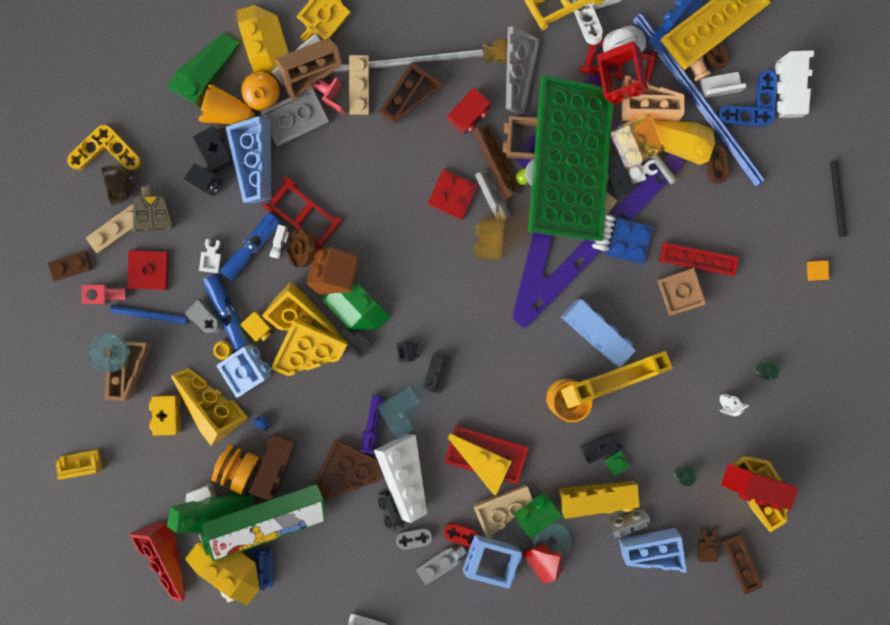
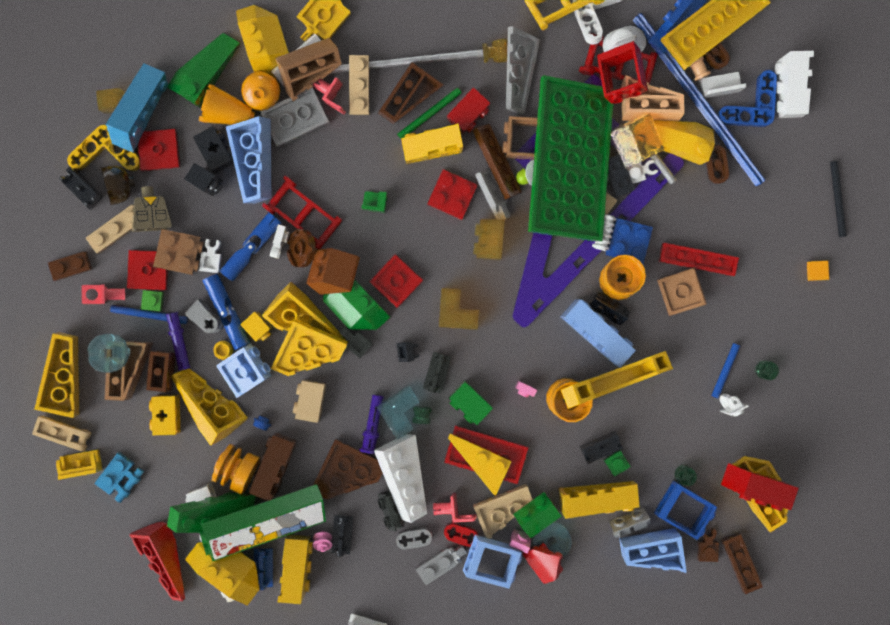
none -> tan plate [32,415,92,451]
none -> yellow wedge [34,332,79,418]
none -> black hinge [59,167,104,210]
none -> dark azure plate [94,452,144,503]
none -> clear yellow brick [96,88,125,114]
none -> dark azure wedge [106,63,168,153]
none -> red plate [138,129,180,171]
none -> bright green plate [141,290,164,311]
none -> reddish brown brick [146,351,176,392]
none -> medium nougat plate [153,229,203,275]
none -> dark purple pin [165,311,191,370]
none -> yellow wedge [277,534,313,604]
none -> tan brick [293,379,327,423]
none -> bright pink wheel [313,531,332,552]
none -> black hinge [331,515,353,557]
none -> green panel [361,191,388,213]
none -> red plate [369,254,423,308]
none -> green bar [397,87,462,139]
none -> yellow wedge [401,123,463,164]
none -> clear green wheel [412,406,432,424]
none -> coral bracket [433,493,477,522]
none -> clear yellow brick [439,288,479,330]
none -> green brick [449,380,493,425]
none -> bright pink plate [509,529,531,553]
none -> bright pink plate [515,380,537,398]
none -> black hinge [589,292,630,325]
none -> light orange wheel [599,255,646,300]
none -> blue window [654,480,717,540]
none -> blue bar [711,343,740,399]

